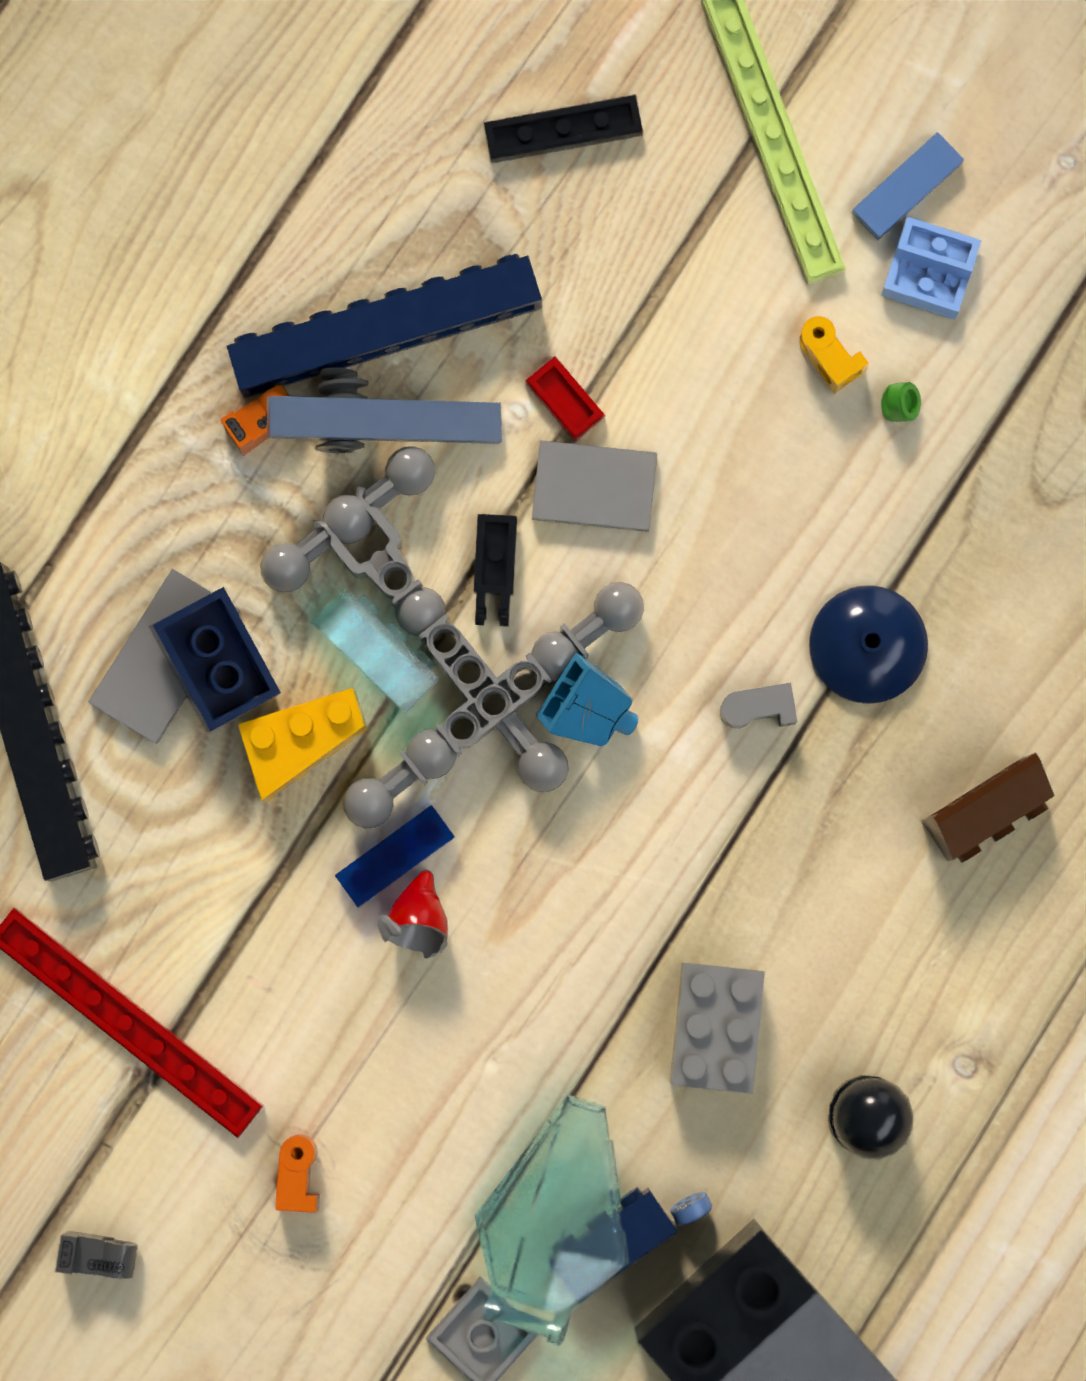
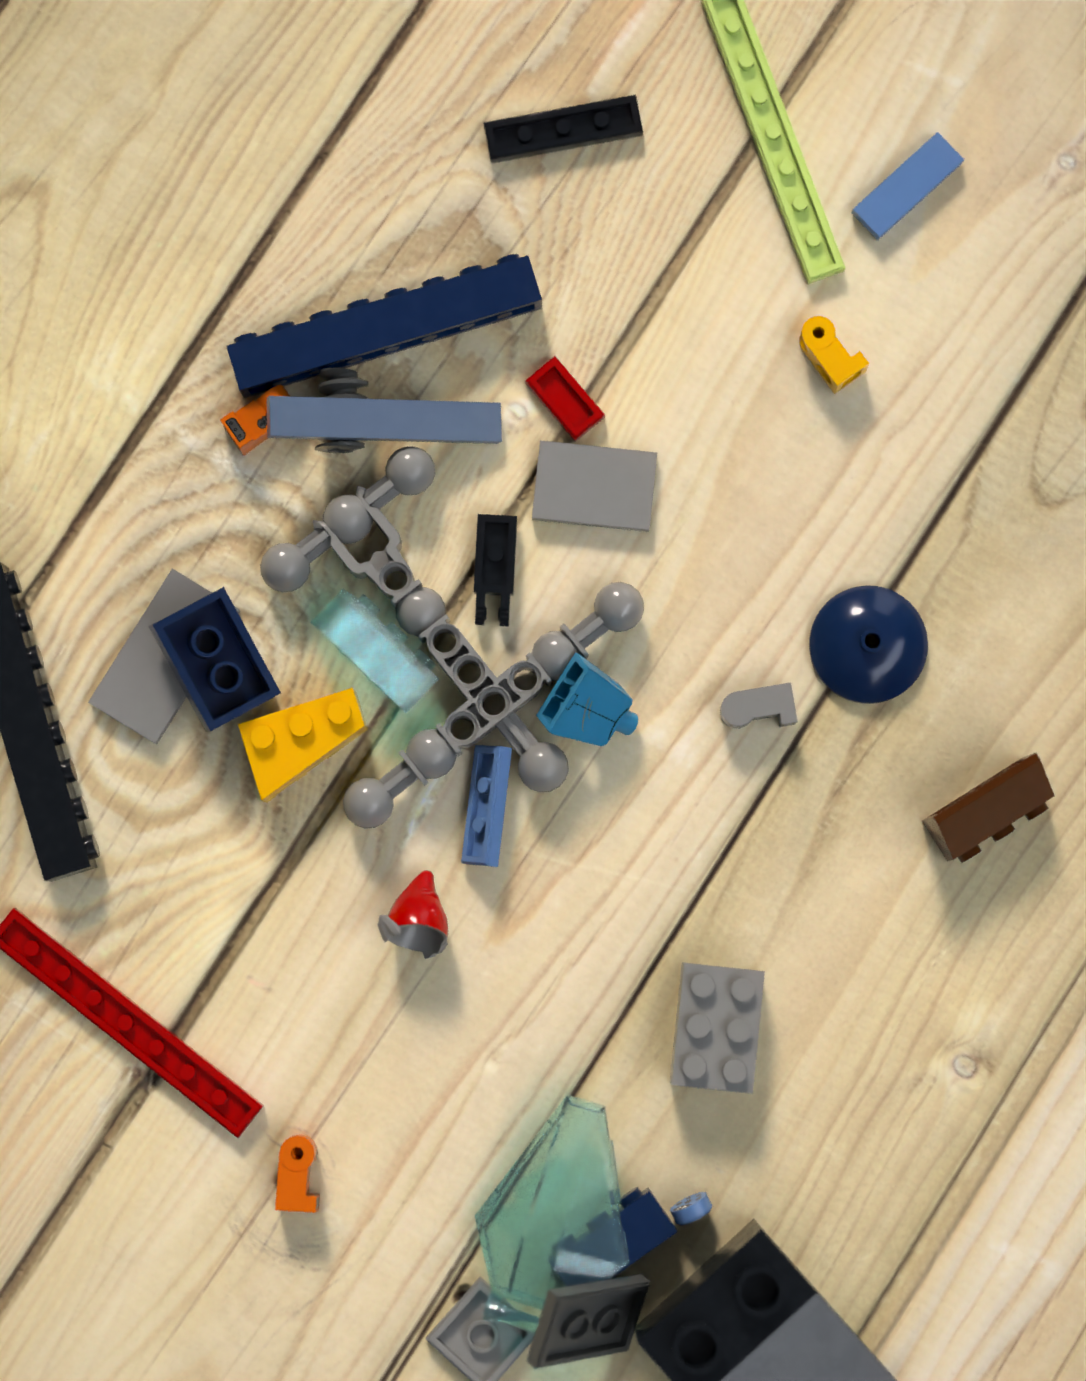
dark grey leg [55,1231,138,1279] -> none
clear blue plate [335,805,456,908] -> none
black tile [828,1075,914,1159] -> none
light blue slope [881,216,981,320] -> none
bright green tile [881,382,921,422] -> none
none -> medium blue tile [461,745,512,867]
none -> dark grey tile [527,1274,650,1369]

